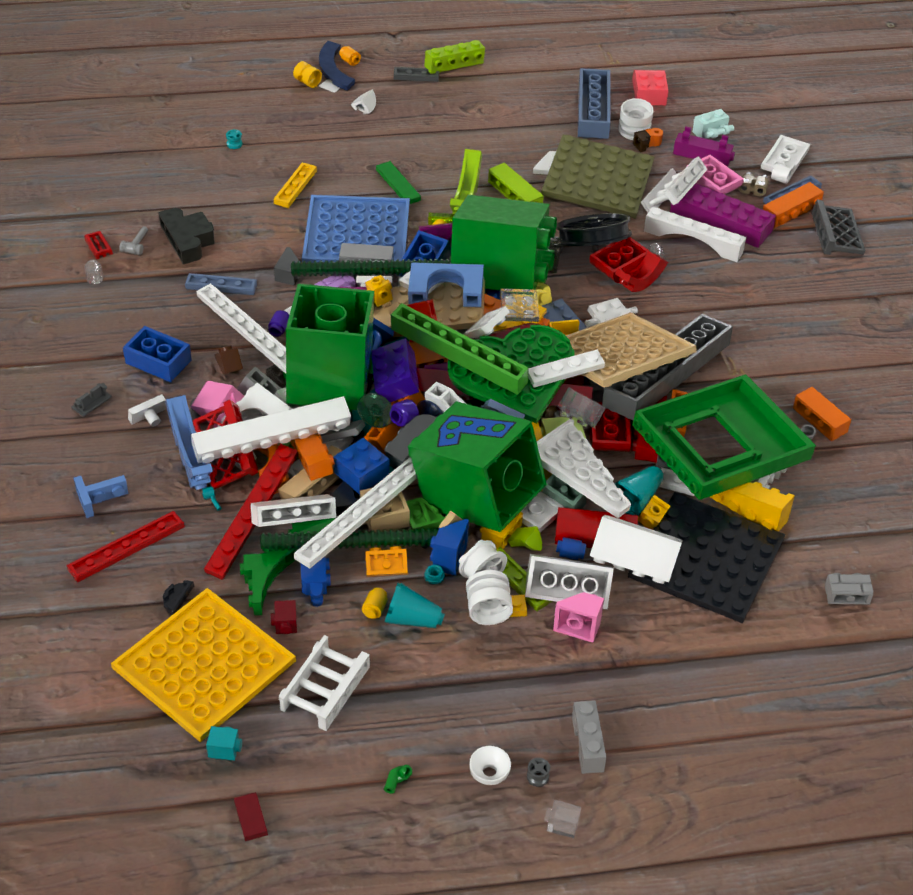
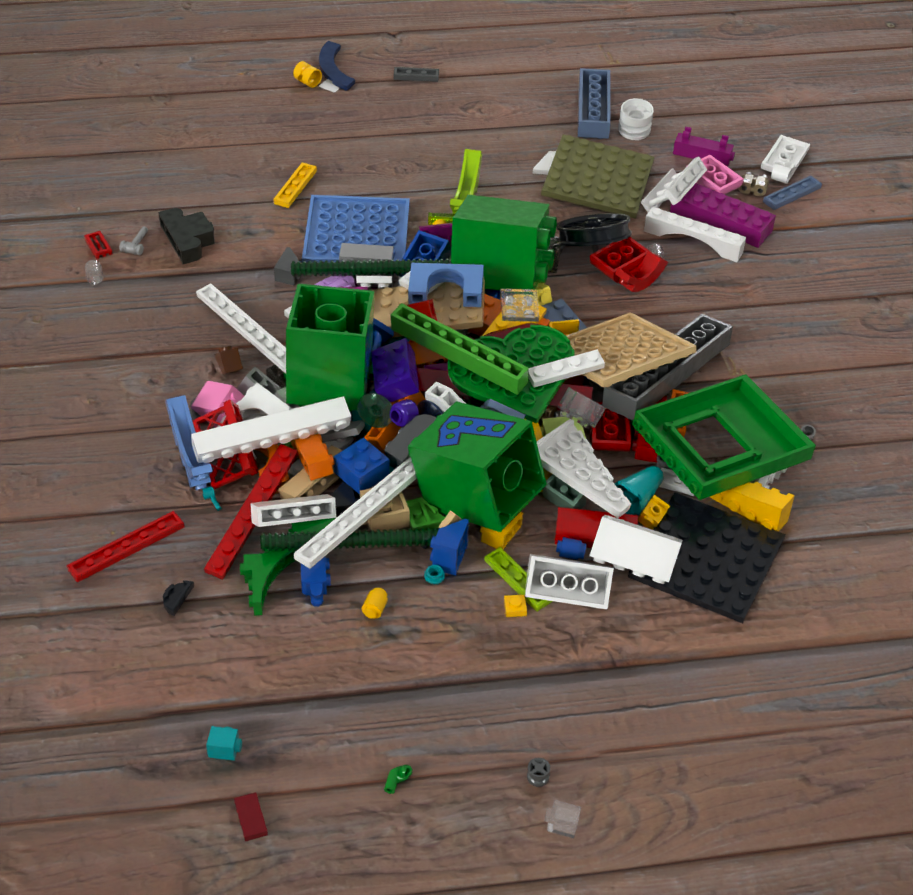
dark grey hinge [71,383,112,417] -> none
medium blue bracket [73,475,129,518] -> none
yellow plate [111,588,296,742] -> none
blue brick [123,326,192,382] -> none
white tile [128,394,166,427] -> none
sand blue tile [185,273,257,295] -> none
teal wheel [226,129,243,149] -> none
dark purple brick [268,310,289,337] -> none
dark red brick [271,600,297,634] -> none
white fence [279,635,370,731] -> none
light orange brick [339,46,361,66] -> none
white brick [351,89,376,114] -> none
yellow brick [365,275,393,307] -> none
light orange bracket [365,546,408,577] -> none
green tile [376,161,421,204] -> none
teal cone [384,582,445,628] -> none
lime brick [424,40,485,74] -> none
white wheel [459,540,507,578] -> none
white plate [463,306,509,339] -> none
white wheel [466,570,513,625] -> none
white piece [469,746,511,785] -> none
lime brick [488,163,544,203] -> none
lime tile [508,526,542,551] -> none
white plate [521,491,564,532] -> none
bright pink slope [553,592,604,643] -> none
light grey arch [572,701,606,774] -> none
white plate [585,298,638,328] -> none
coral brick [632,70,668,106] -> none
leg [633,128,663,153] -> none
light aqua brick [692,109,734,139] -> none
orange brick [763,182,824,228] -> none
orange brick [793,387,851,441] -> none
dark grey fence [811,199,866,255] -> none
light grey brick [825,573,873,605] -> none

